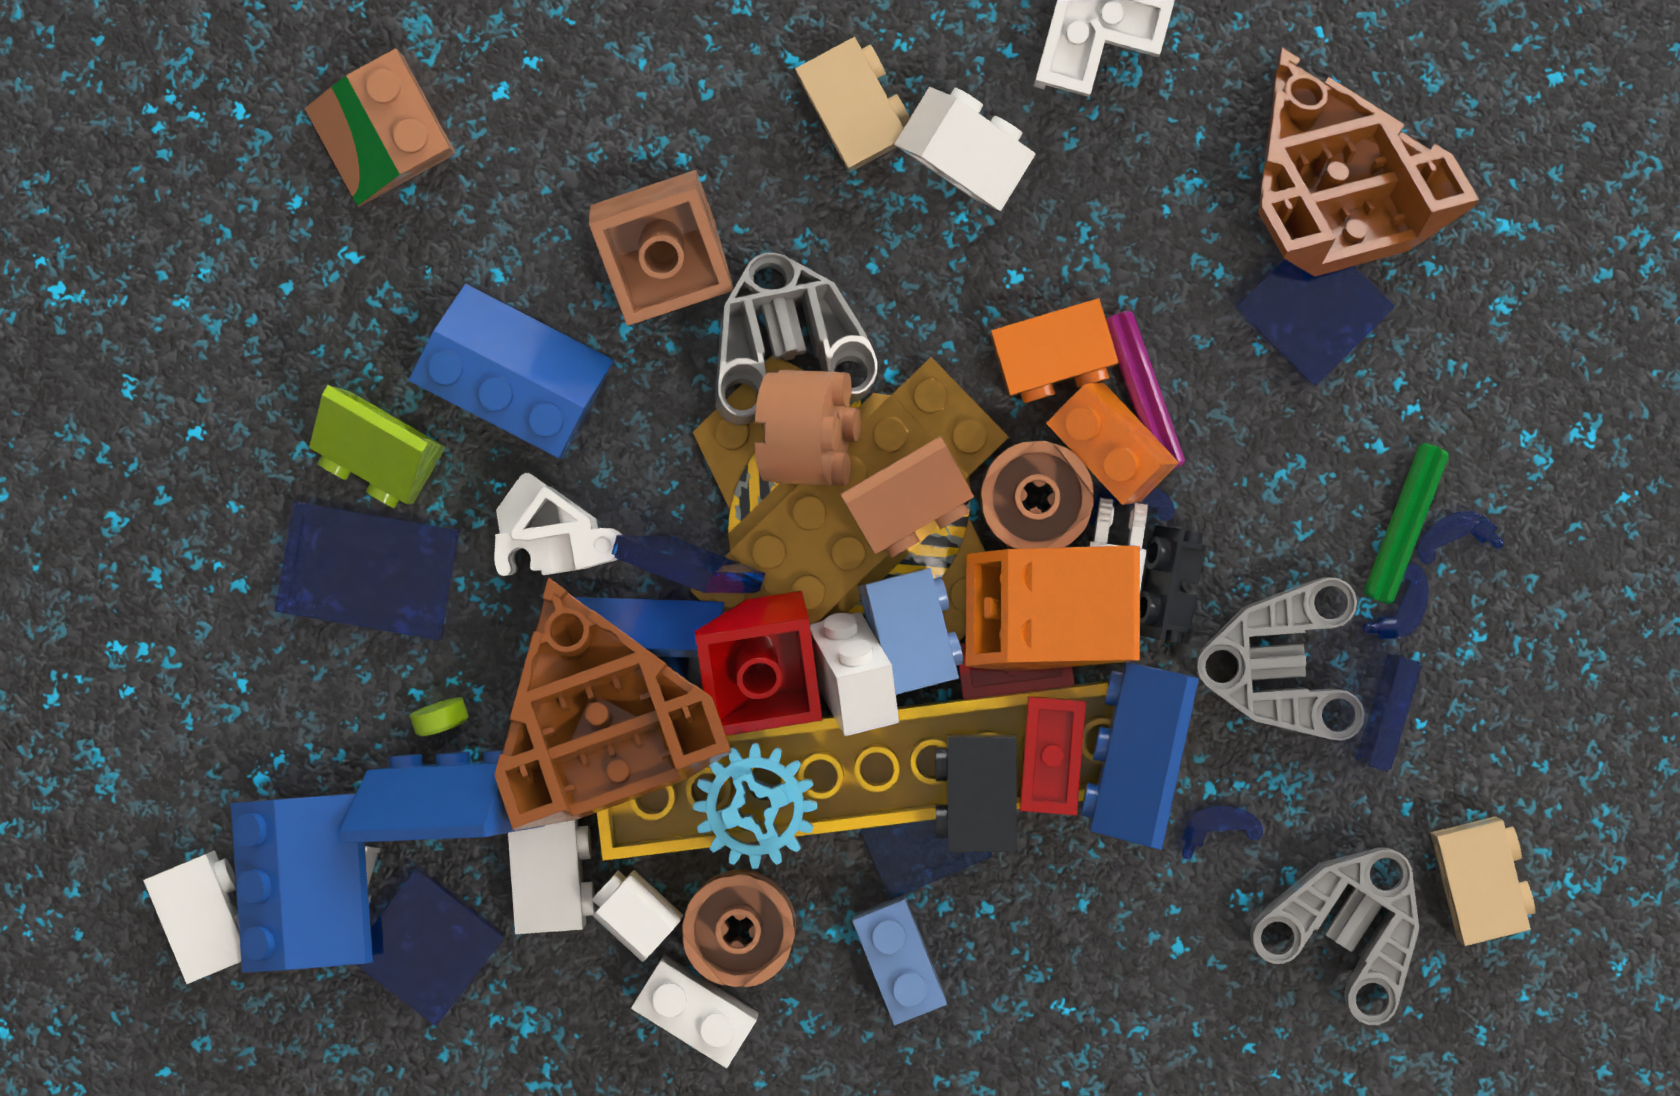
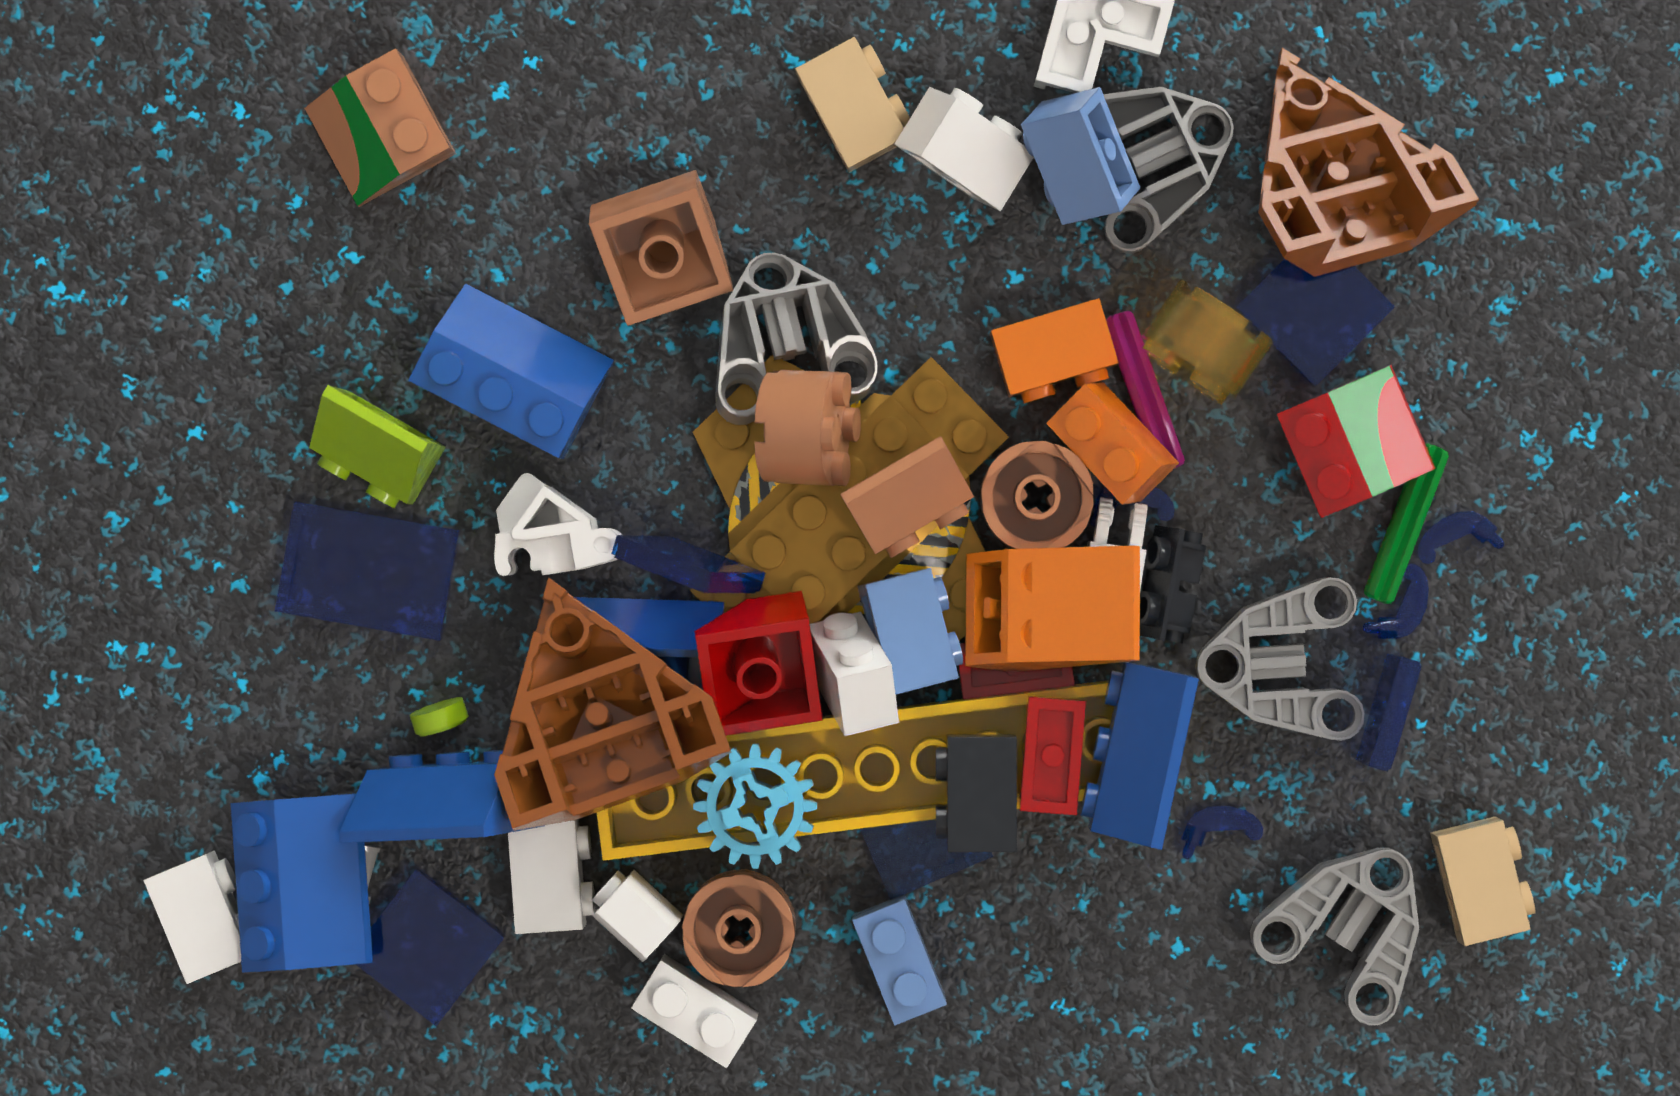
none -> medium blue brick [1021,87,1140,225]
none -> light grey connector [1103,87,1234,254]
none -> clear yellow brick [1142,279,1273,405]
none -> red slope [1277,365,1435,518]

